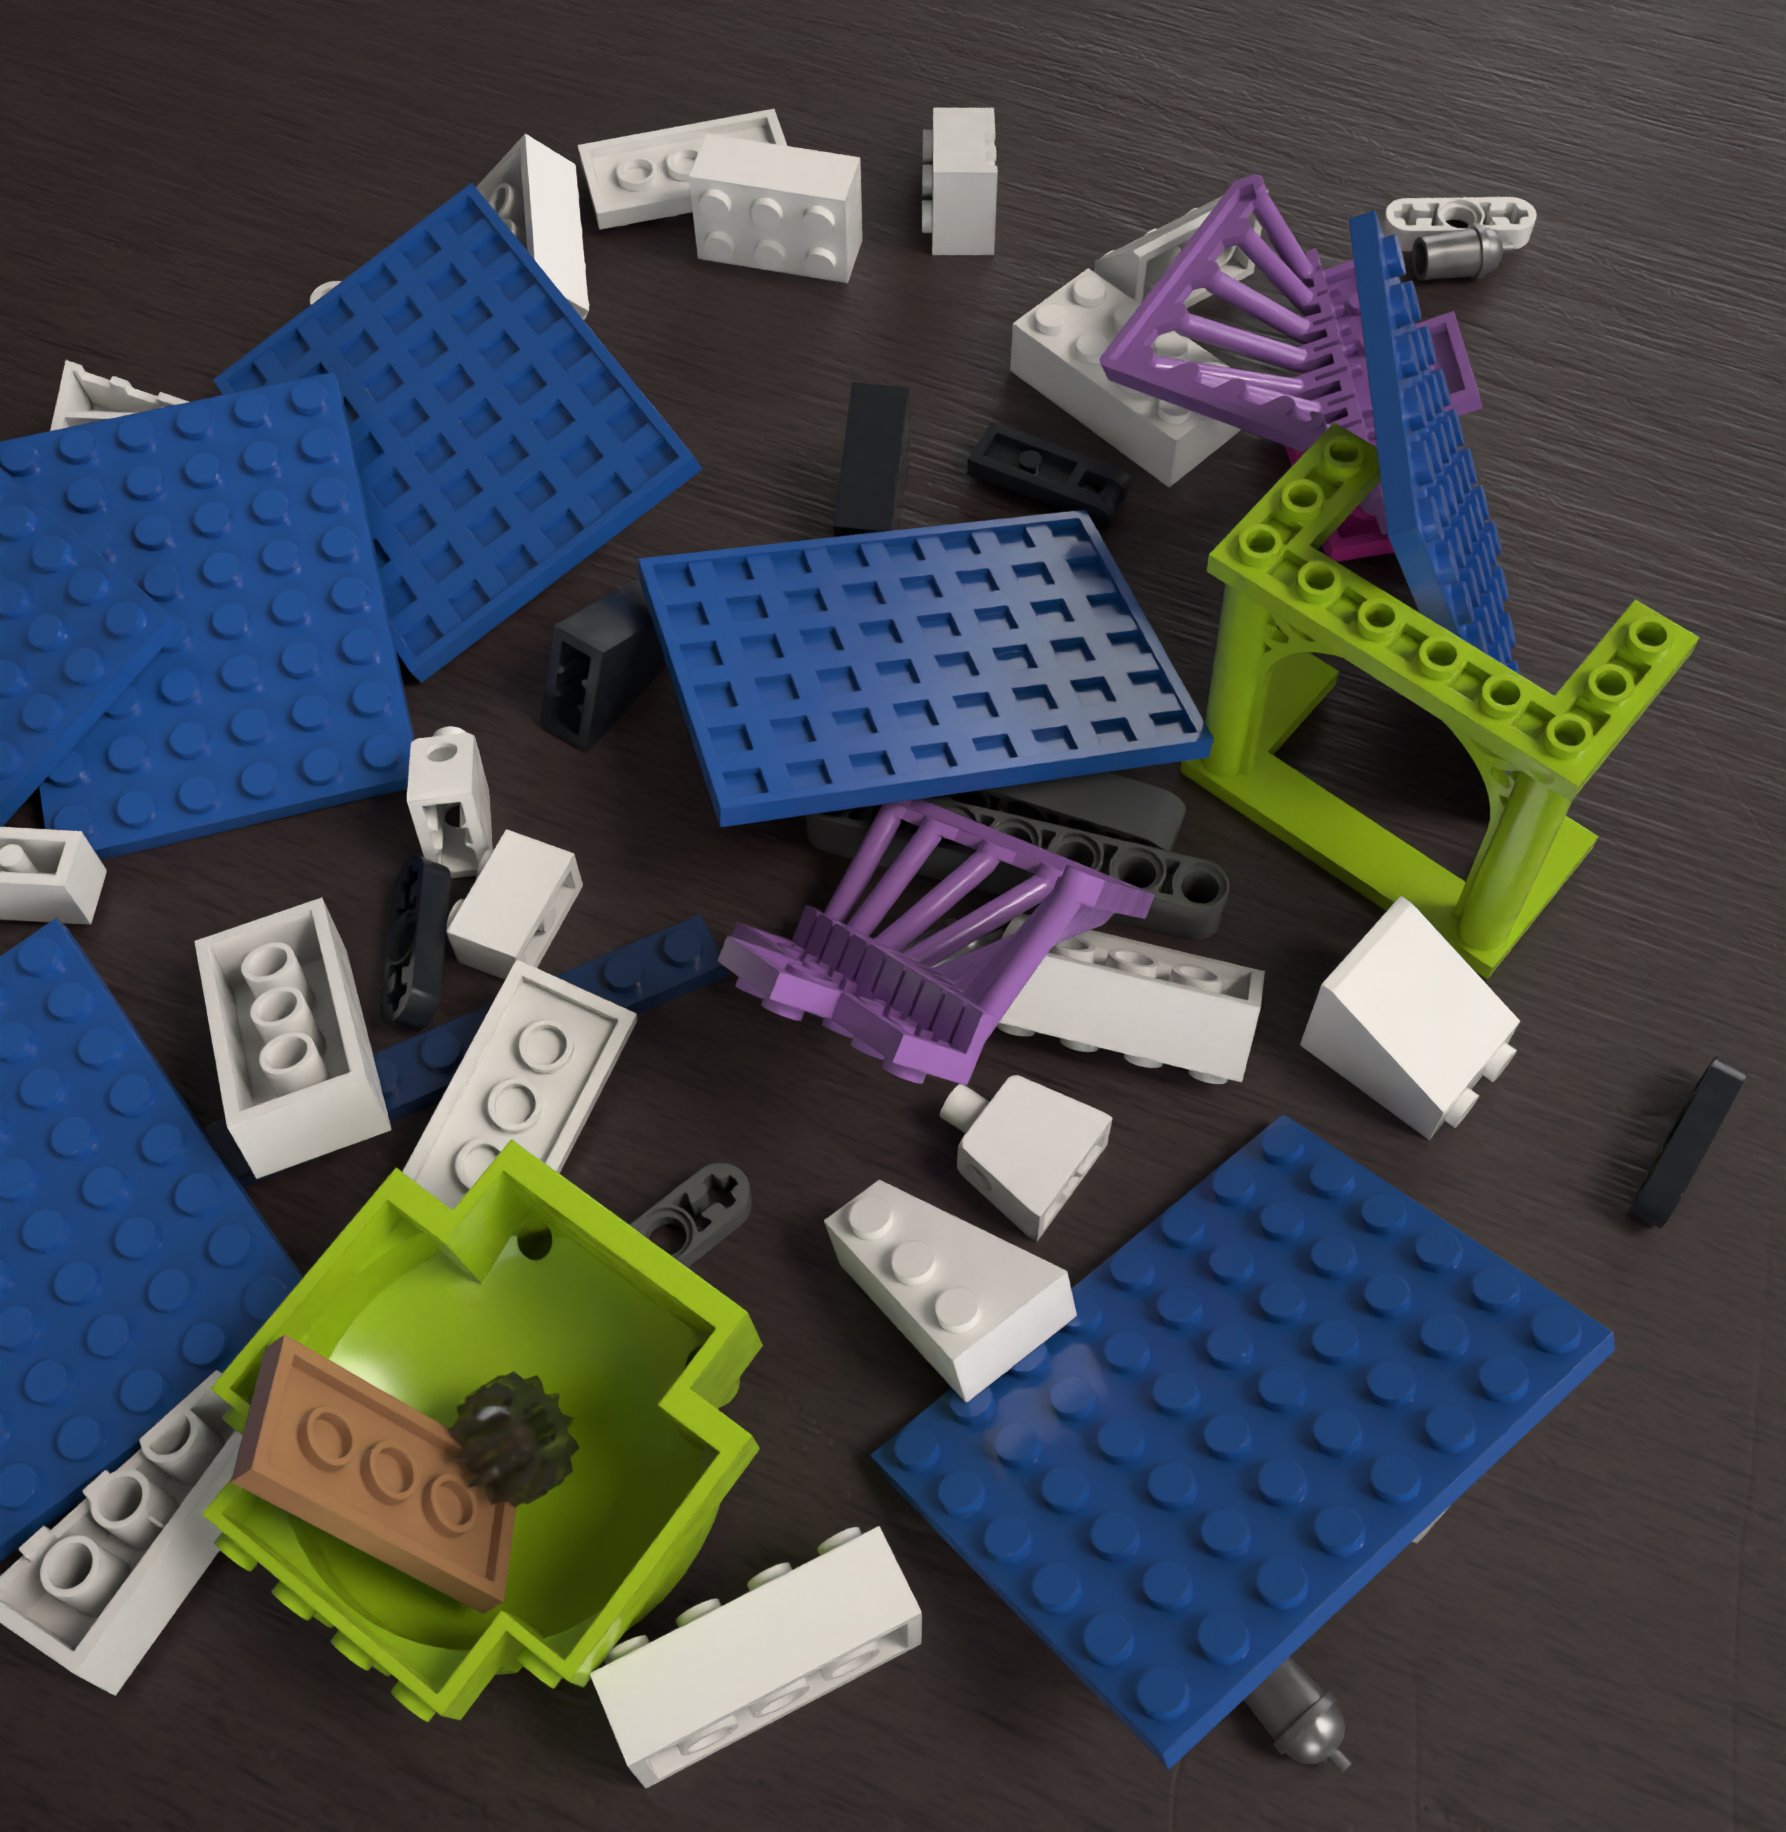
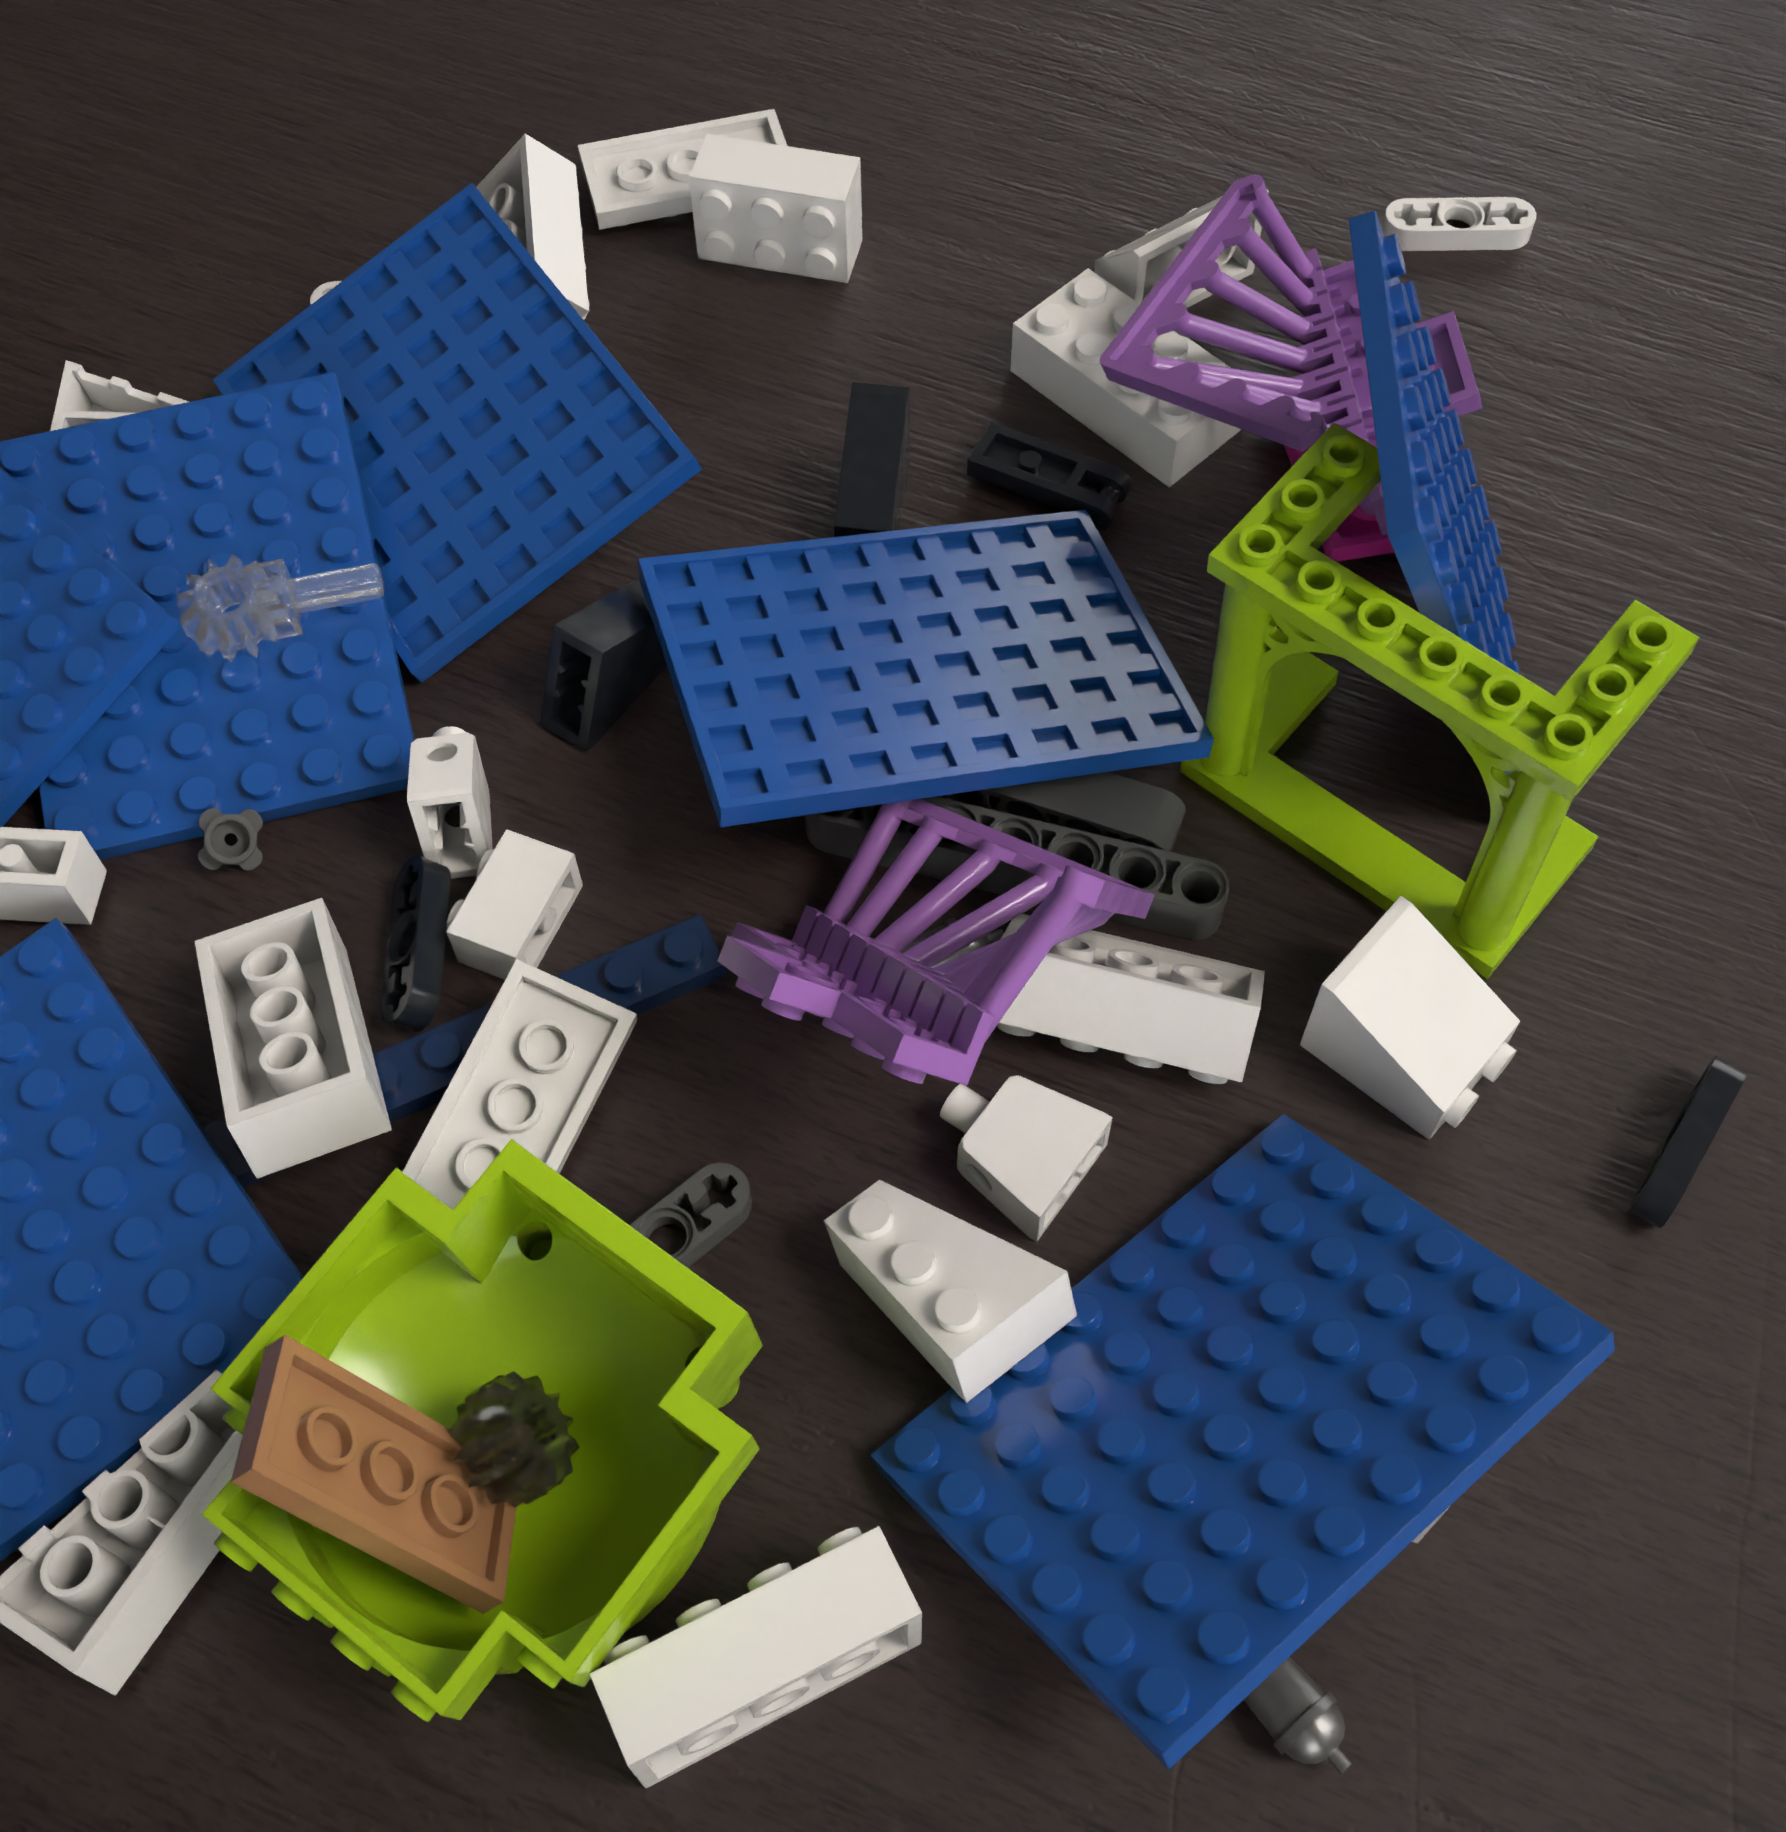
white wedge [922,108,998,255] -> none
flat silver piece [1412,224,1514,281] -> none
none -> clear gear [177,554,385,662]
none -> dark grey plate [198,808,263,870]

